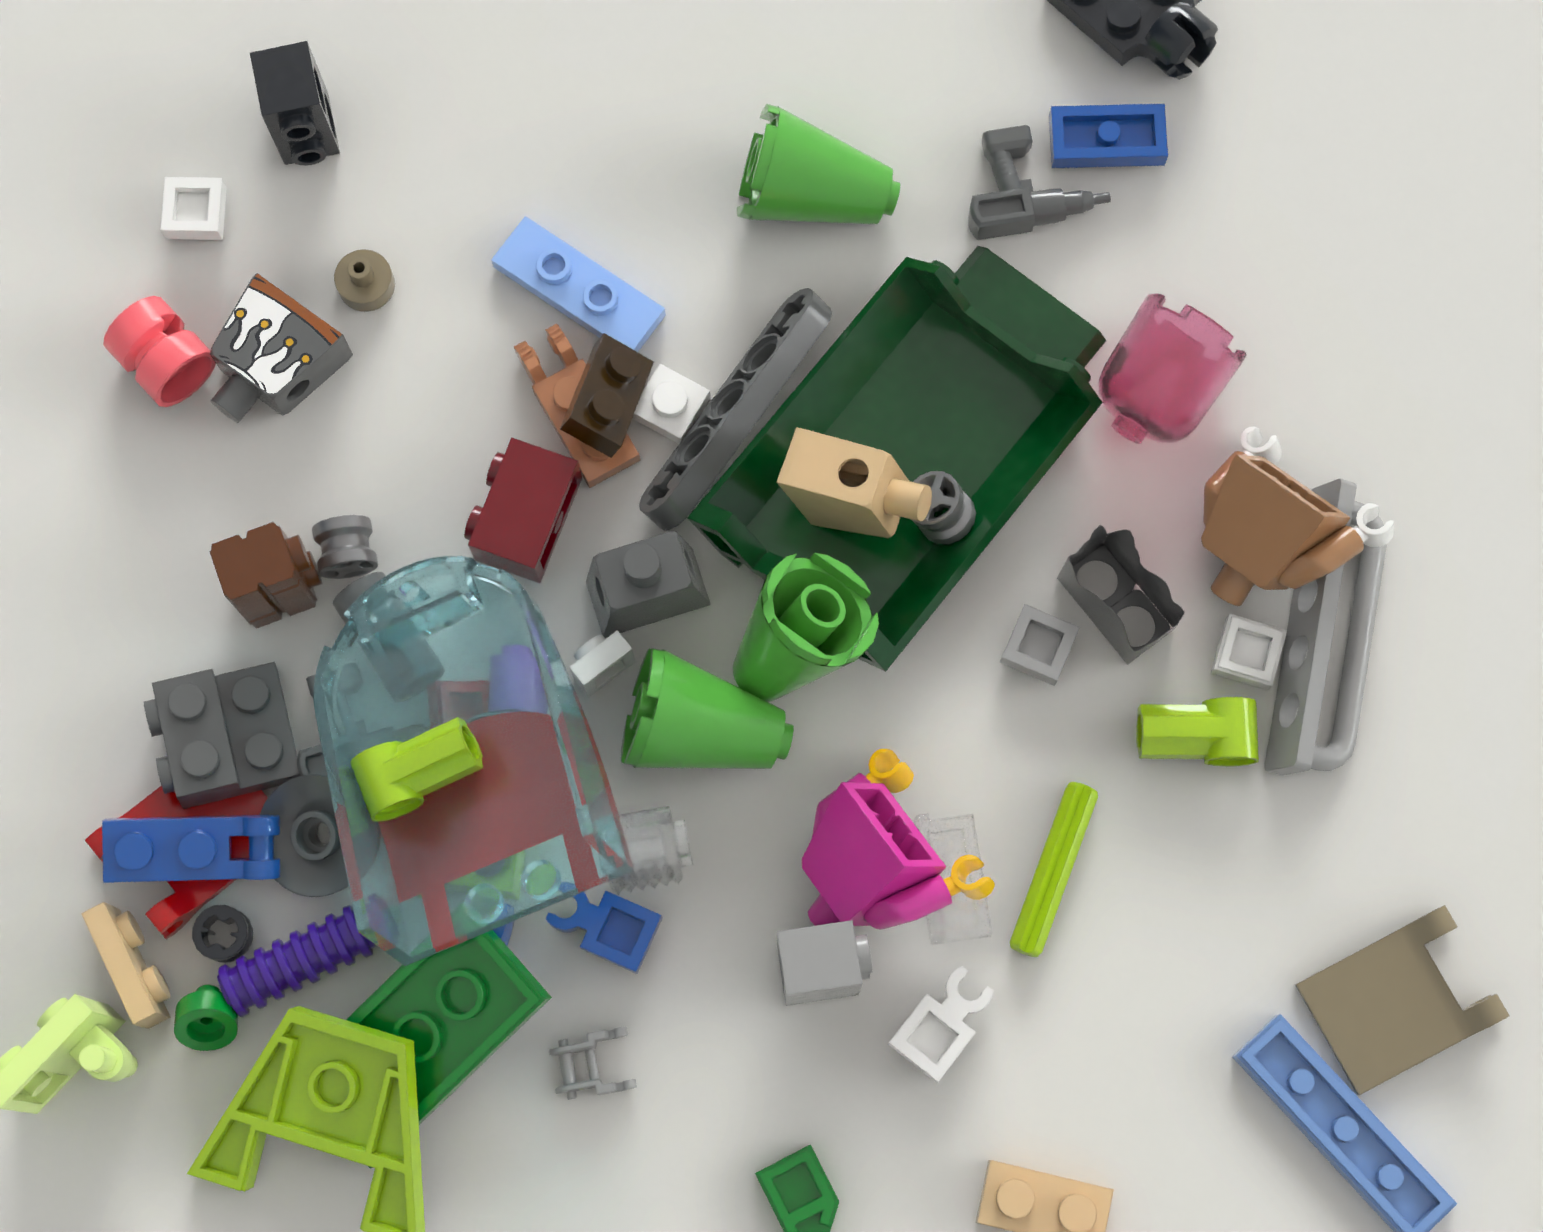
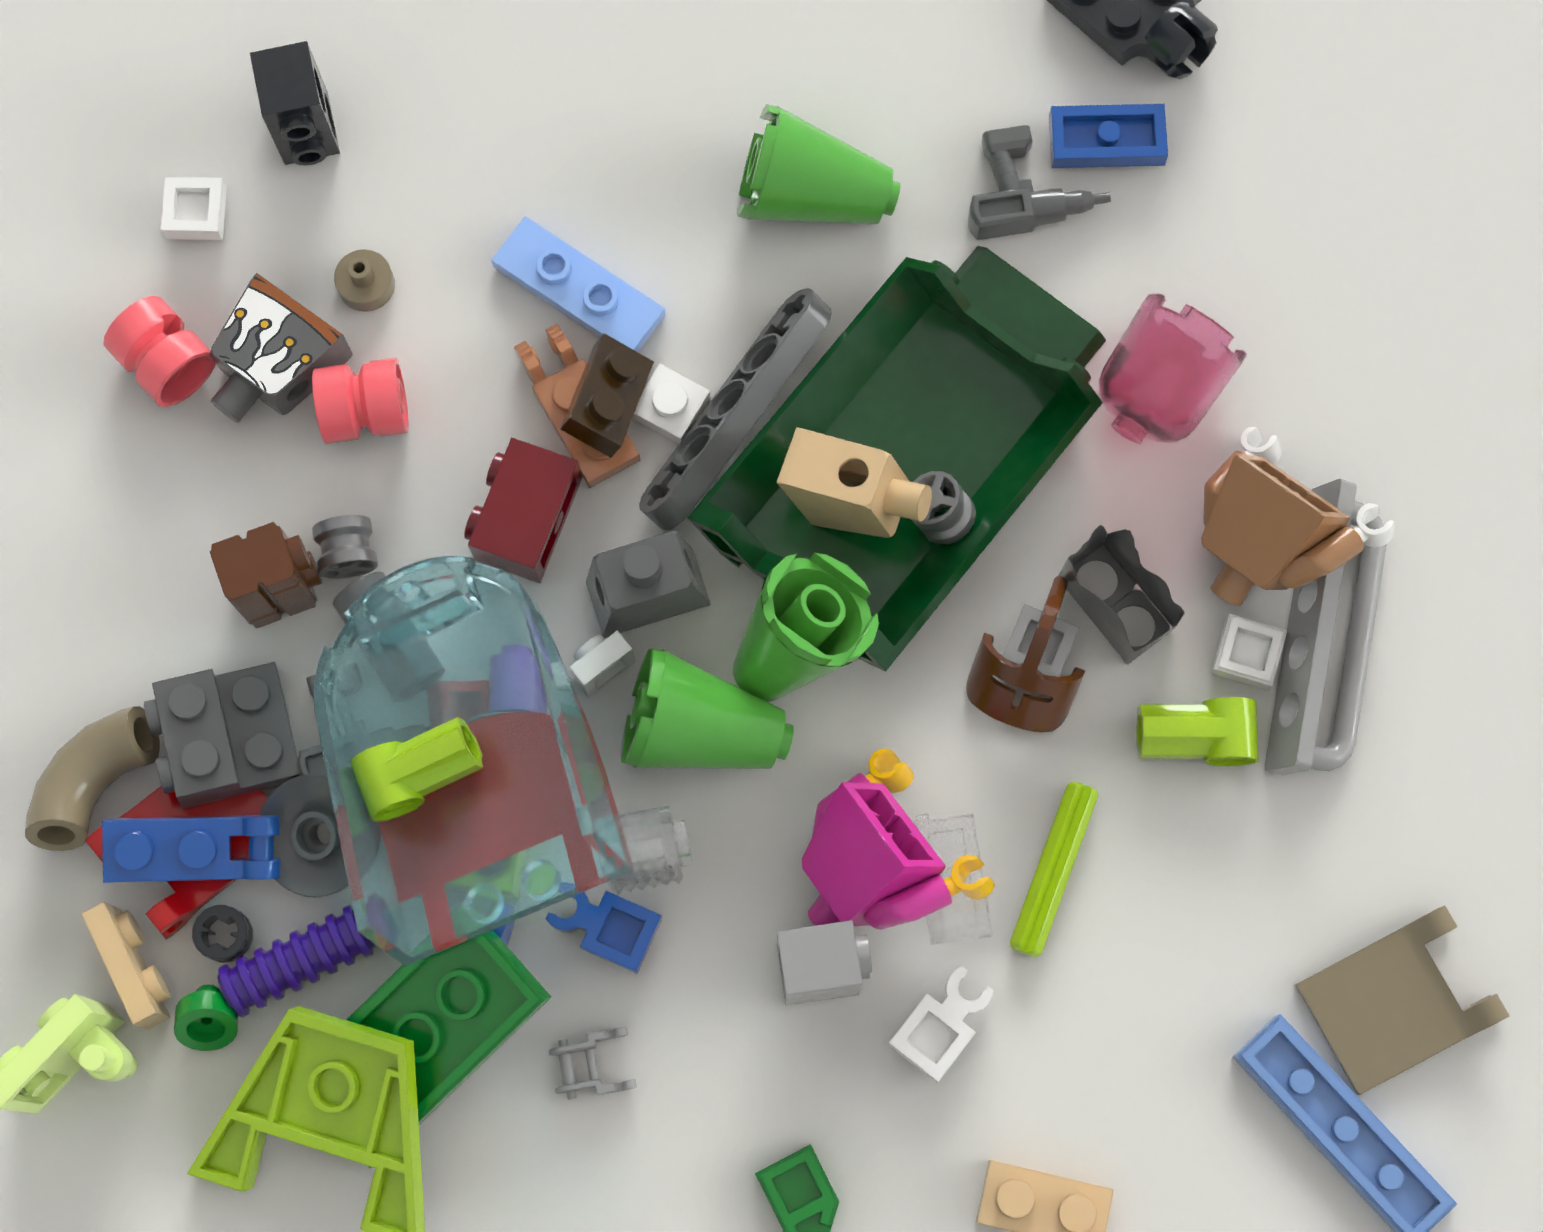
none -> dark tan cylinder [25,706,160,851]
none -> coral wheel [312,357,409,444]
none -> reddish brown helmet [966,576,1085,732]

